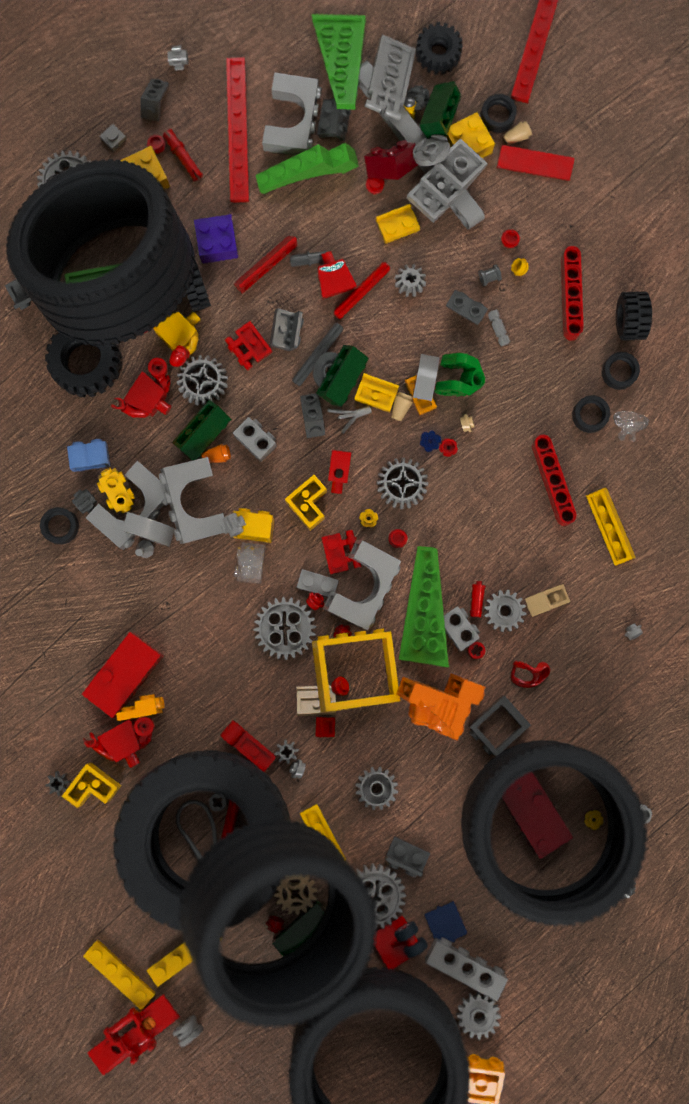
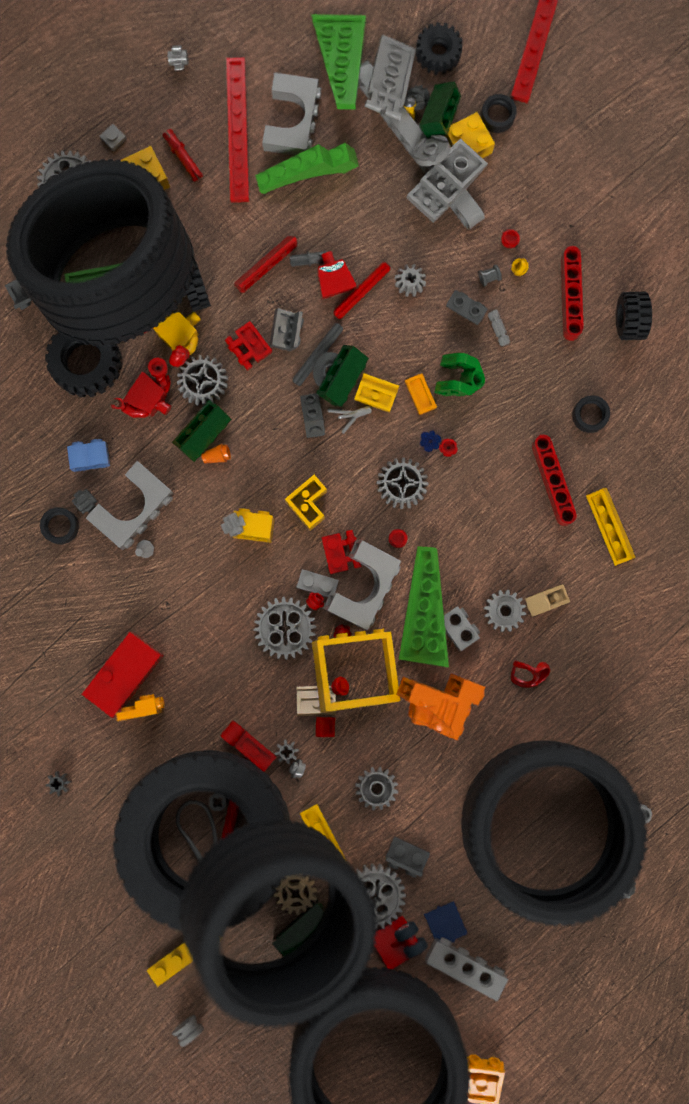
yellow brick [62,762,122,808] -> none
red torso [83,716,155,768] -> none
yellow plate [83,939,156,1010] -> none
red piece [87,994,180,1076] -> none
yellow brick [97,468,135,513] -> none
light grey brick [122,512,175,547] -> none
dark grey bracket [141,79,169,122] -> none
red plate [147,135,166,154] -> none
light grey arch [159,457,224,544] -> none
dark purple brick [194,214,239,264] -> none
light grey brick [233,417,277,462] -> none
clear brick [234,542,266,584] -> none
red plate [265,916,284,933] -> none
dark grey bracket [317,99,351,141] -> none
red torso [328,450,352,494] -> none
yellow plate [359,509,378,528] -> none
dark red brick [364,141,418,180] -> none
red plate [366,178,384,194] -> none
yellow plate [375,204,420,244] -> none
tan cone [391,392,413,422] -> none
light grey brick [413,354,440,401] -> none
light grey gear [456,992,501,1040] -> none
tan plate [460,414,475,433] -> none
red bush [467,642,486,659] -> none
dark grey window [468,695,531,757] -> none
red piece [470,581,486,618] -> none
red slope [497,145,575,181] -> none
dark red brick [501,771,573,859] -> none
tan cone [503,121,532,146] -> none
yellow plate [584,810,604,830] -> none
black tyre [602,352,640,390] -> none
clear hair [613,411,649,442] -> none
light grey plate [624,624,643,641] -> none

